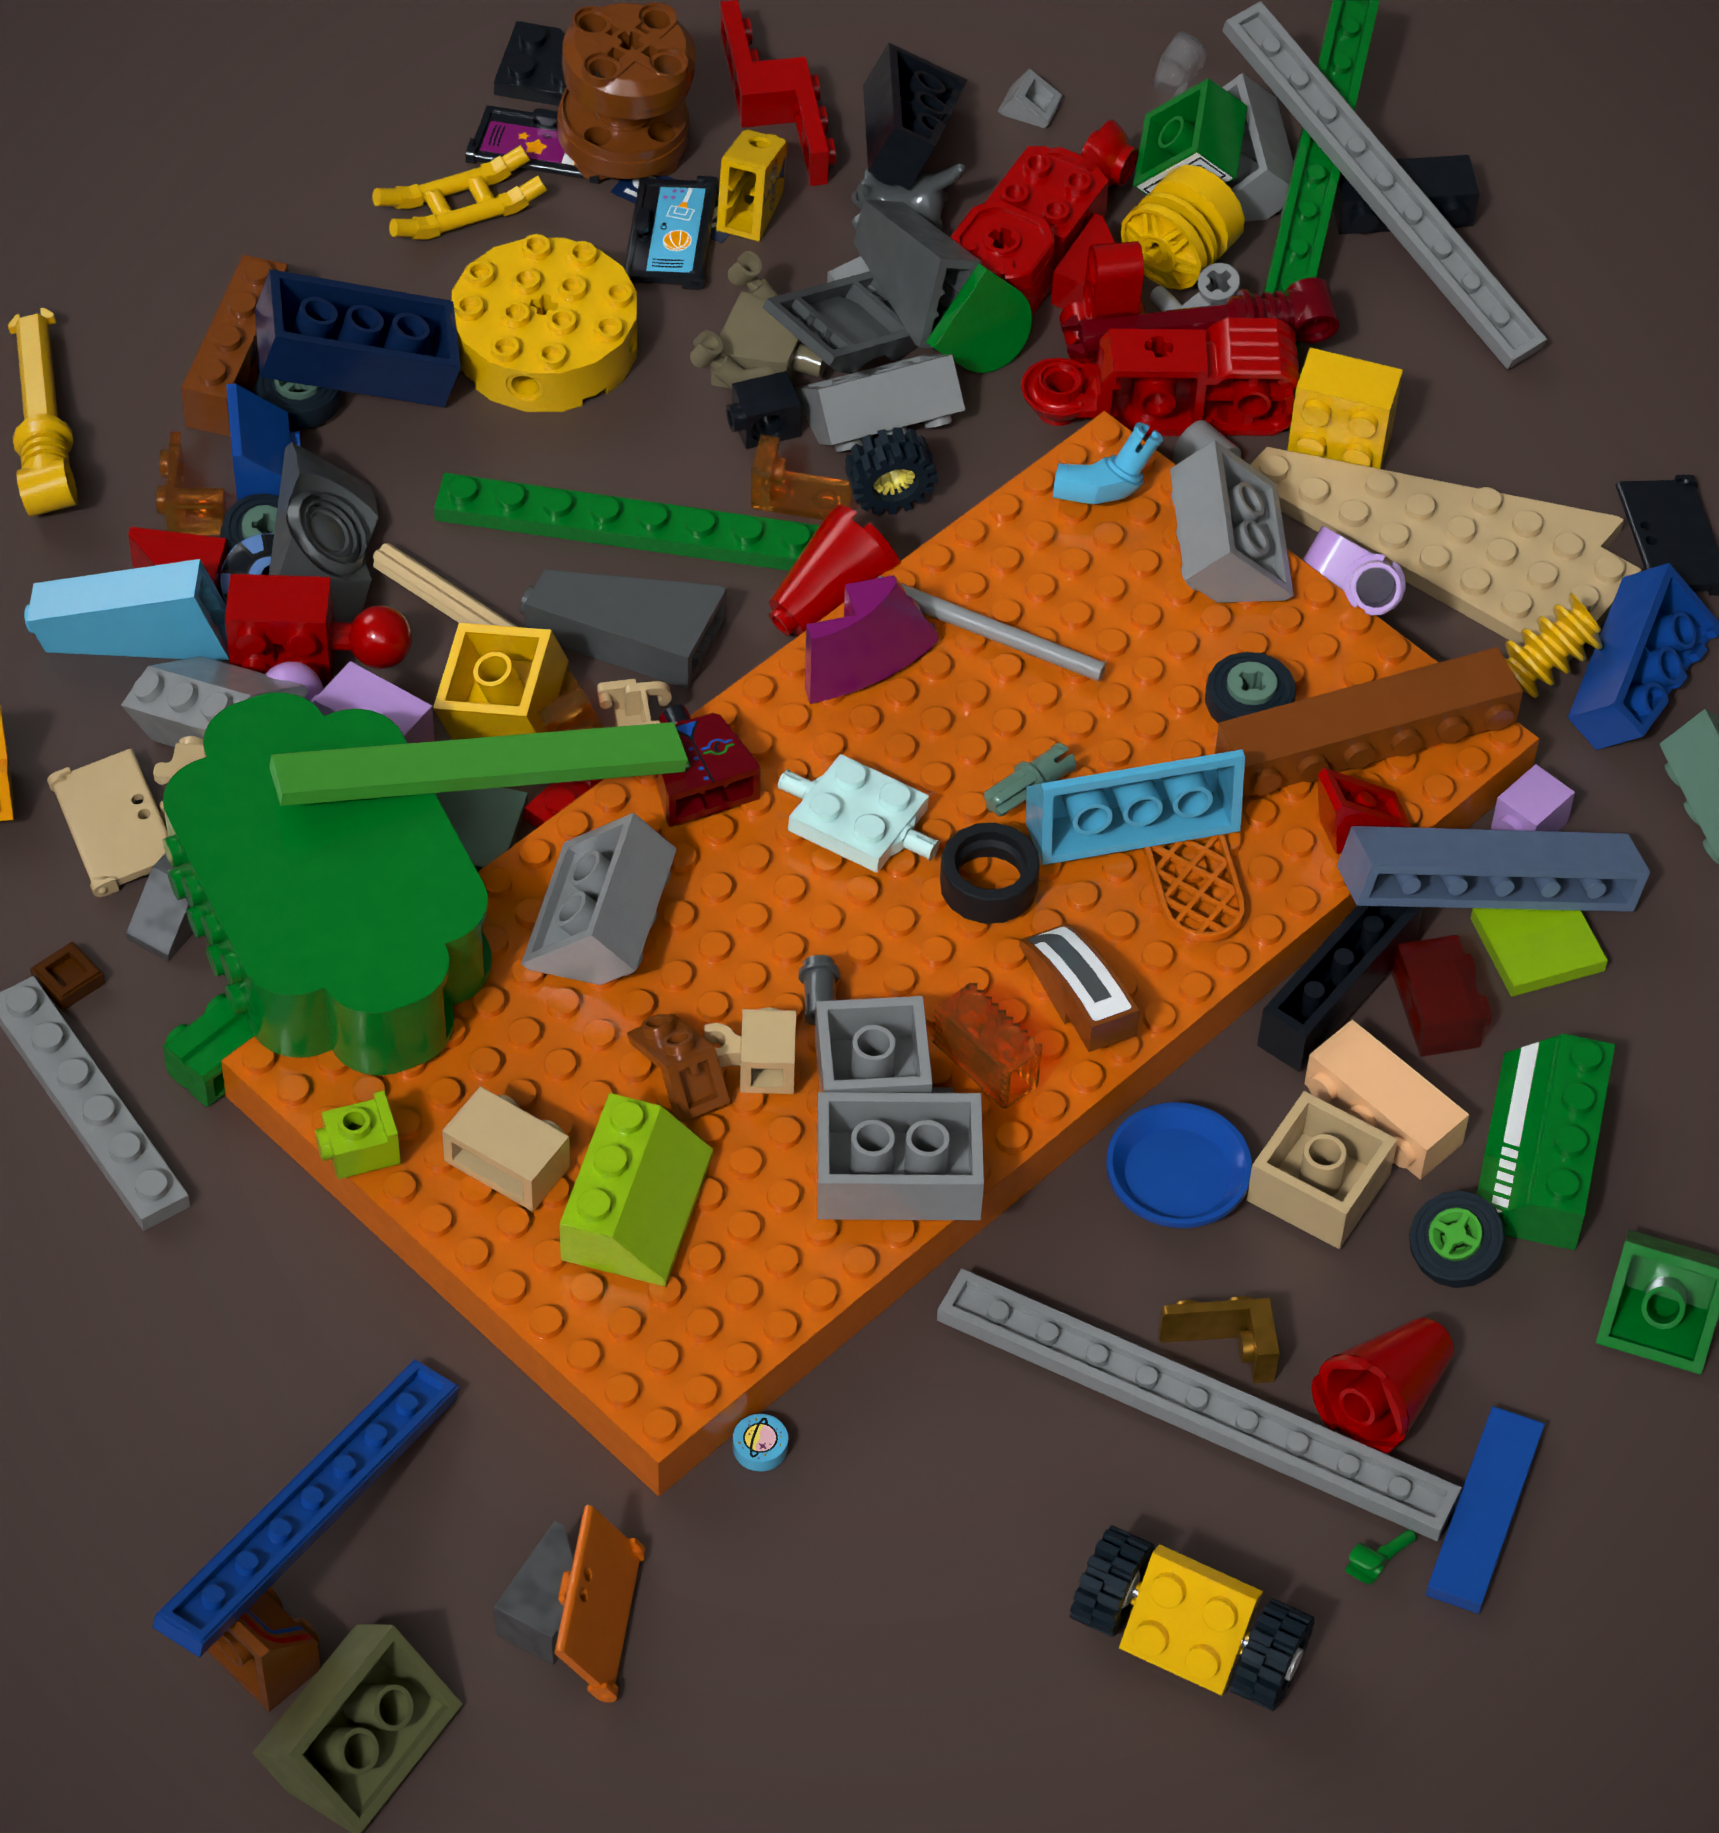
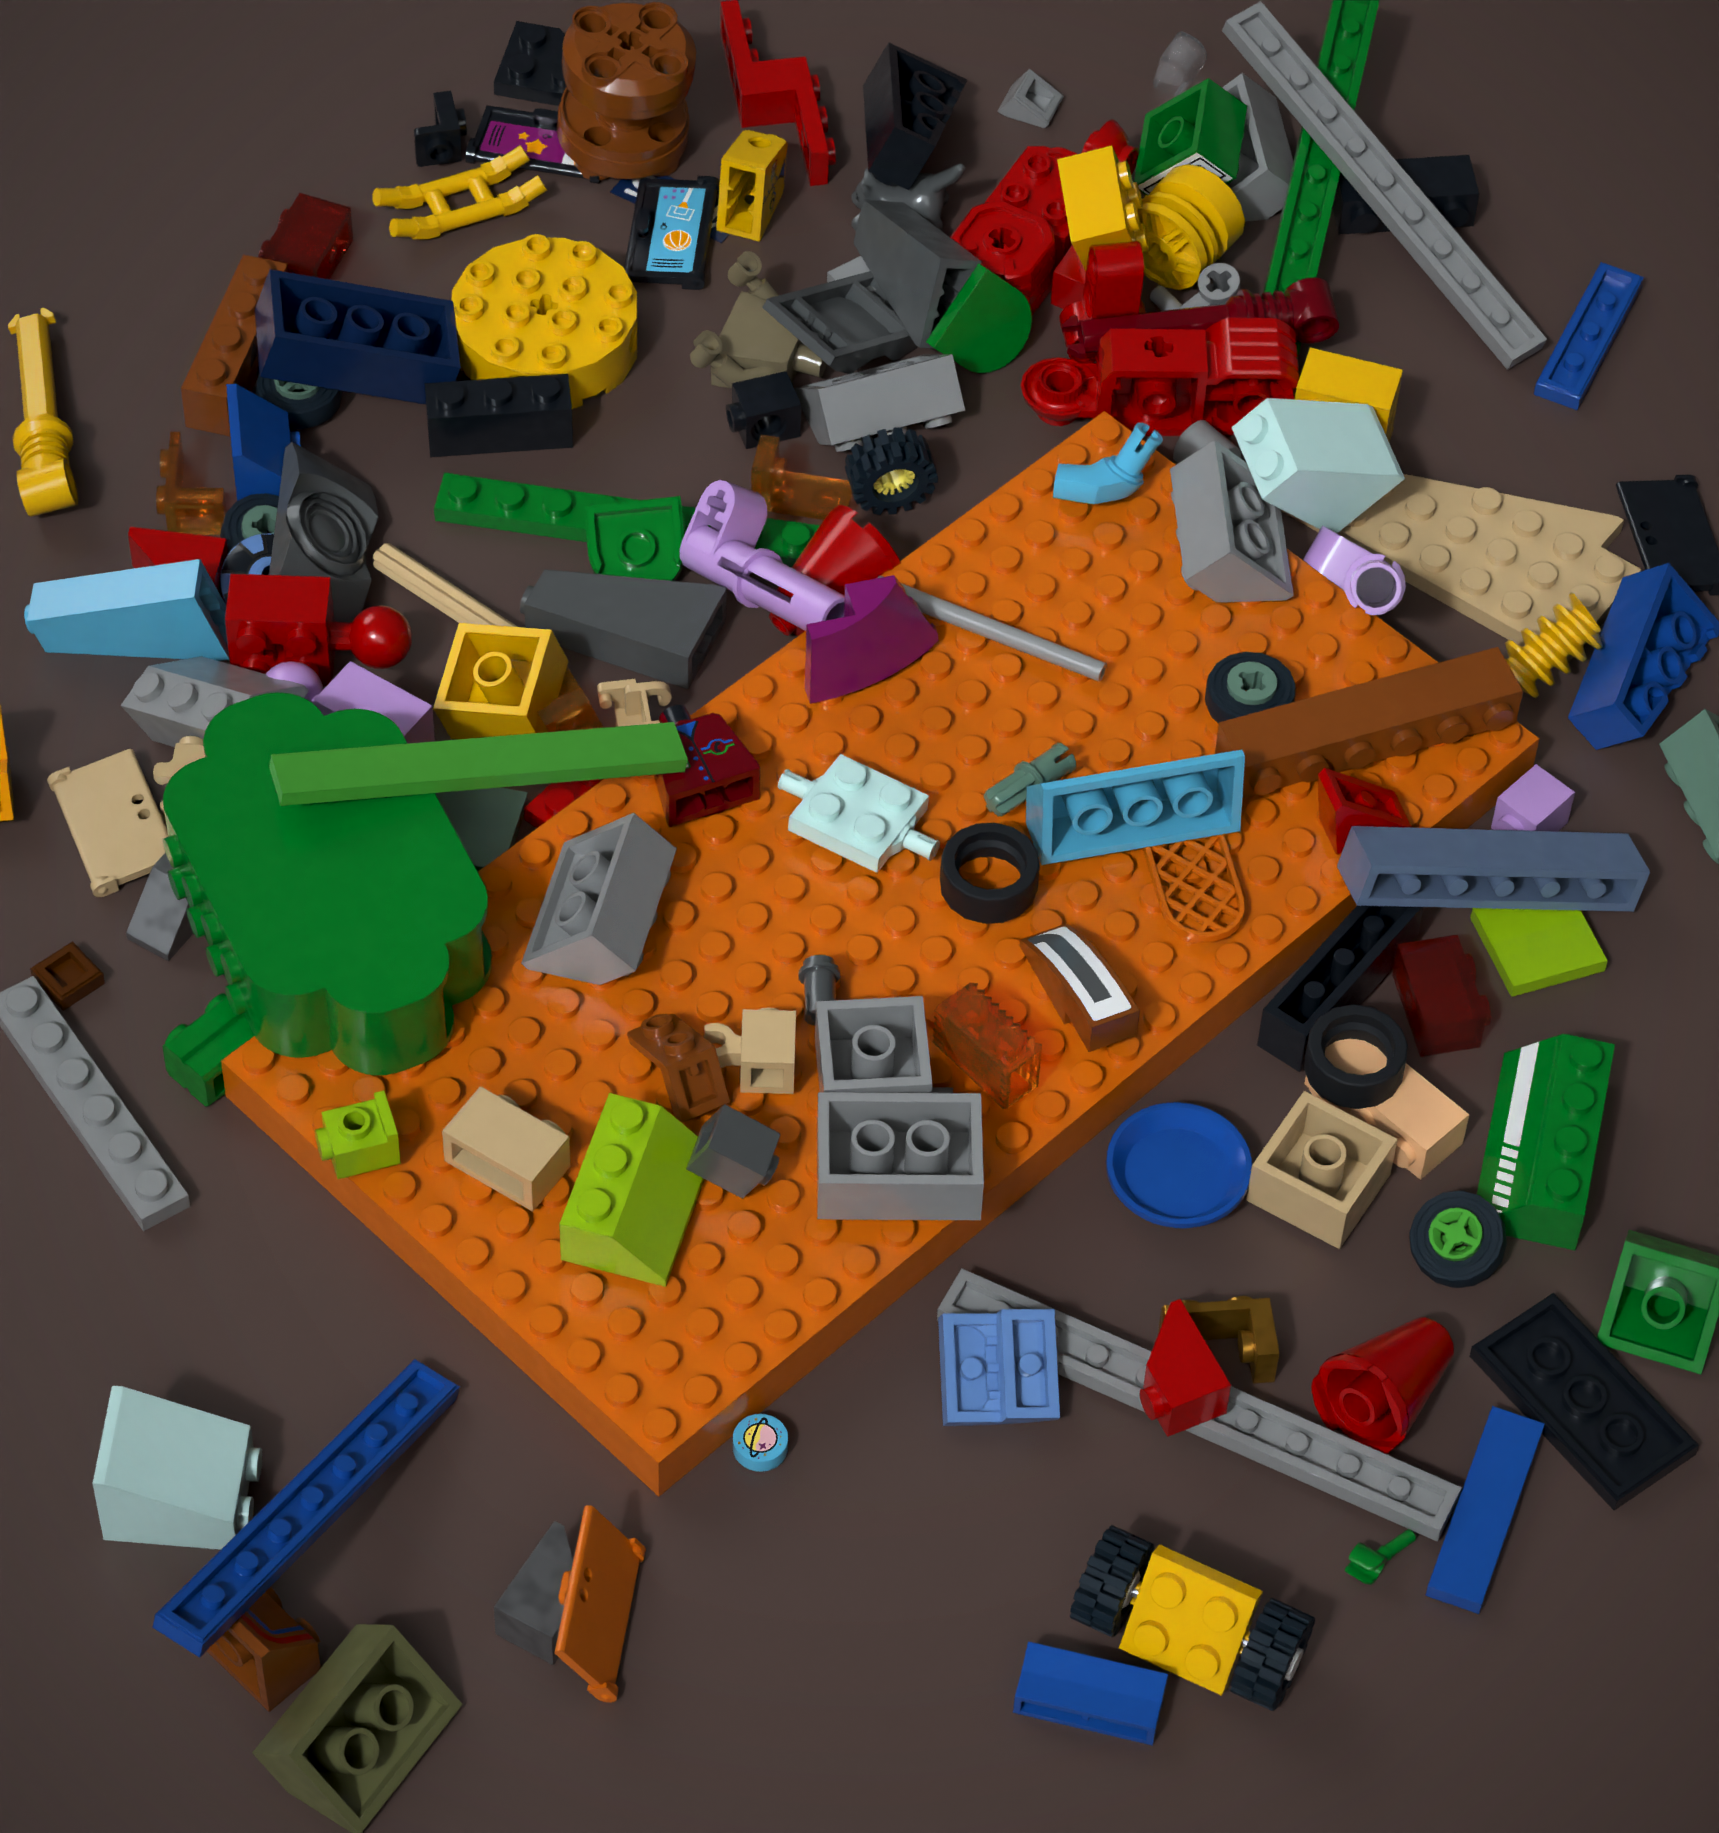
none -> light aqua slope [93,1386,262,1550]
none -> clear red brick [258,193,353,279]
none -> black bracket [414,91,467,167]
none -> black brick [425,374,573,457]
none -> green tile [584,496,685,581]
none -> lavender piece [680,480,845,631]
none -> dark grey brick [686,1104,780,1199]
none -> medium blue slope [938,1309,1060,1426]
none -> blue piece [1013,1641,1168,1746]
none -> yellow brick [1057,146,1150,271]
none -> red slope [1139,1299,1231,1437]
none -> light aqua slope [1232,398,1405,533]
none -> black tyre [1304,1005,1408,1109]
none -> black tile [1469,1293,1699,1511]
none -> blue tile [1534,262,1644,410]

